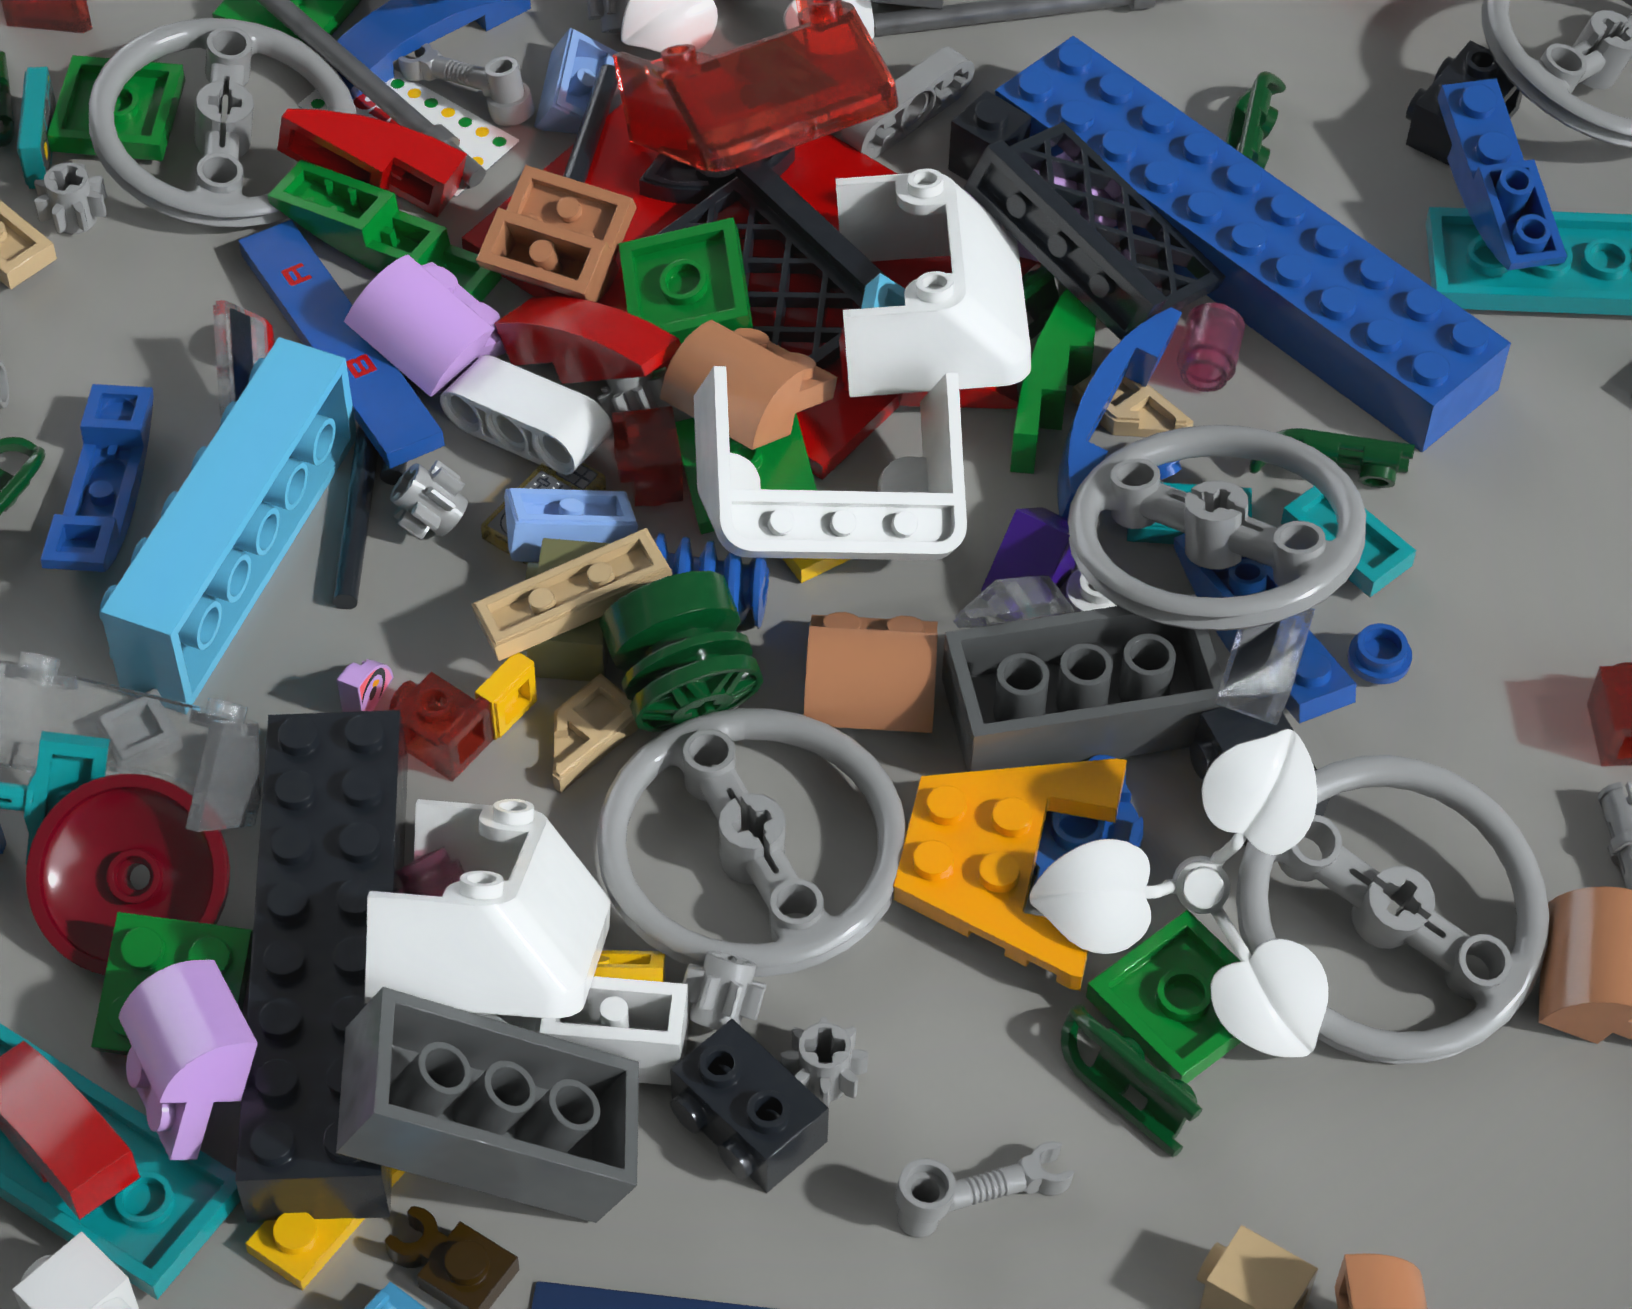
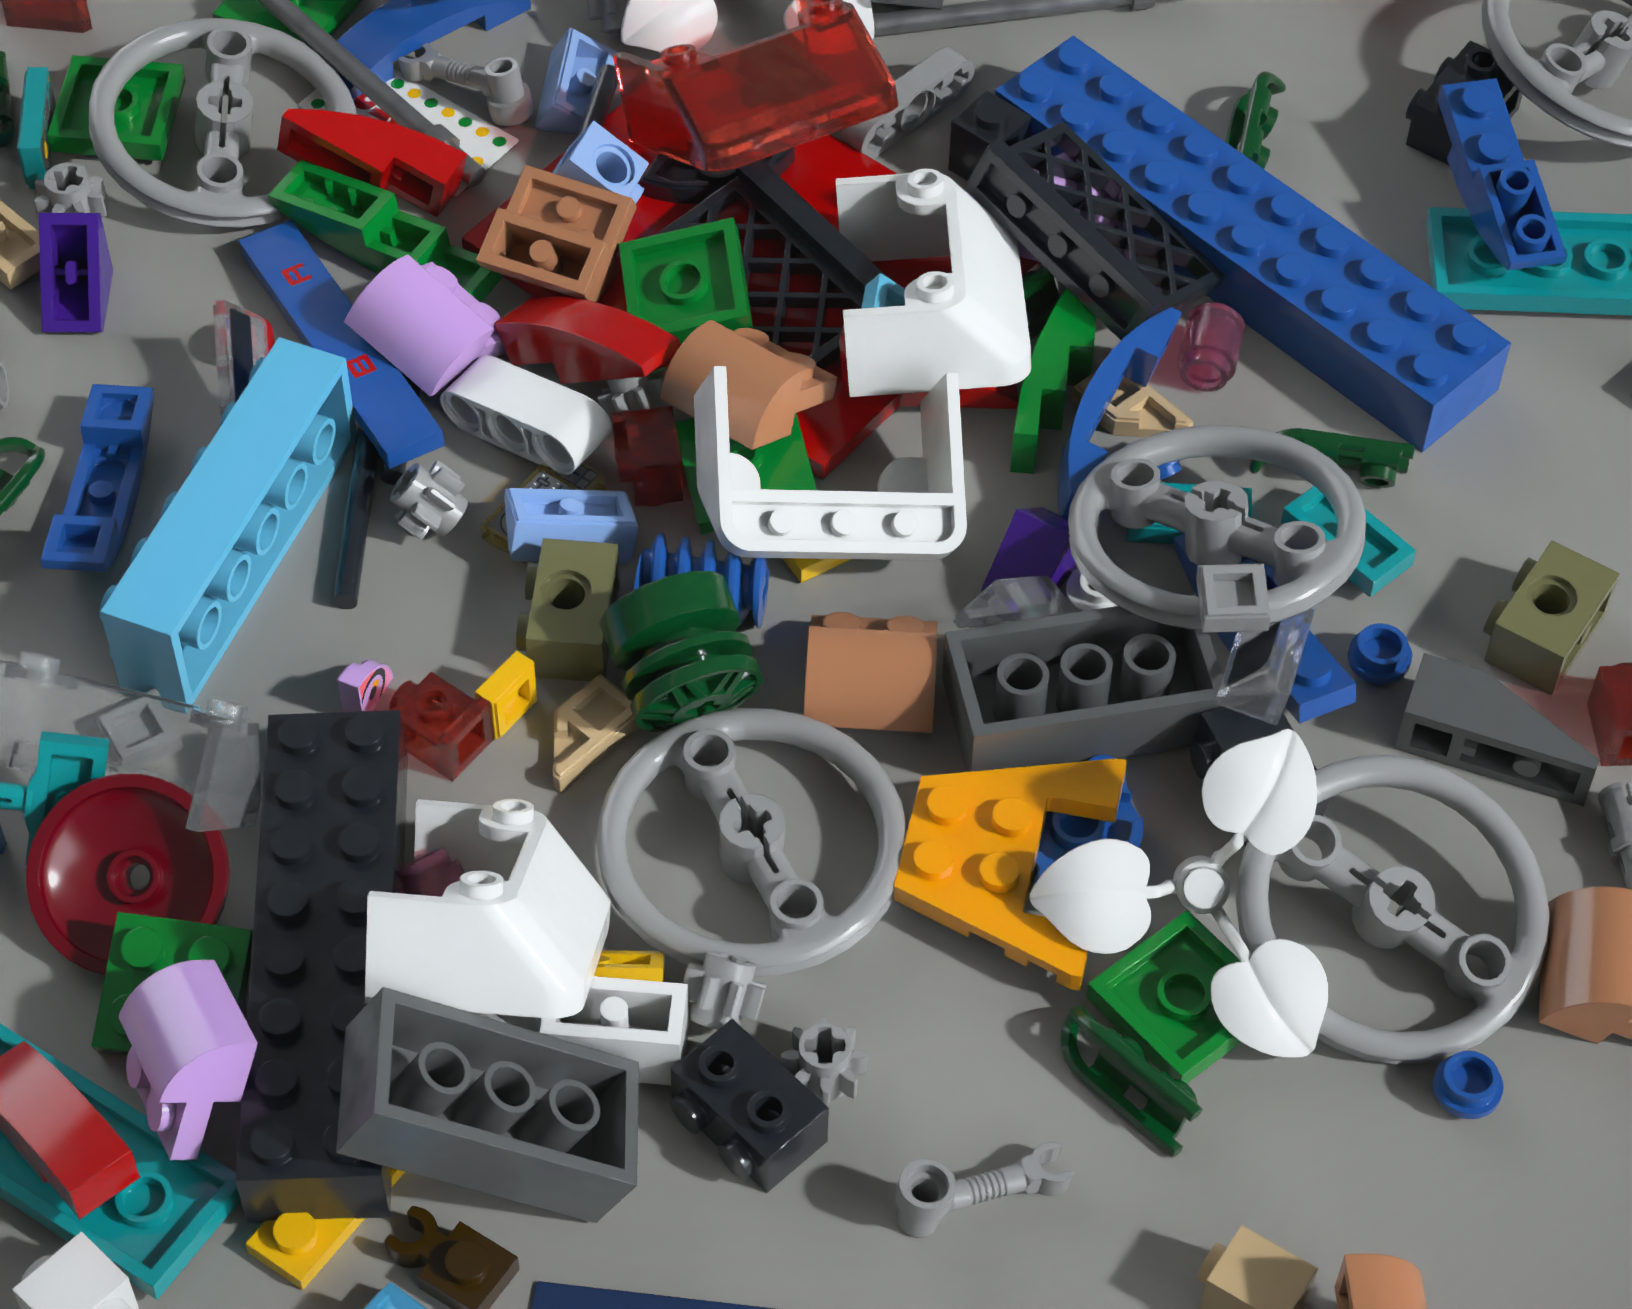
tan tile [471,528,672,661] -> none
none -> dark purple slope [39,212,113,332]
none -> light blue brick [552,121,649,204]
none -> light grey tile [1196,563,1271,633]
none -> dark grey slope [1395,653,1599,806]
none -> blue plate [1432,1051,1504,1119]
none -> olive brick [1483,540,1620,695]

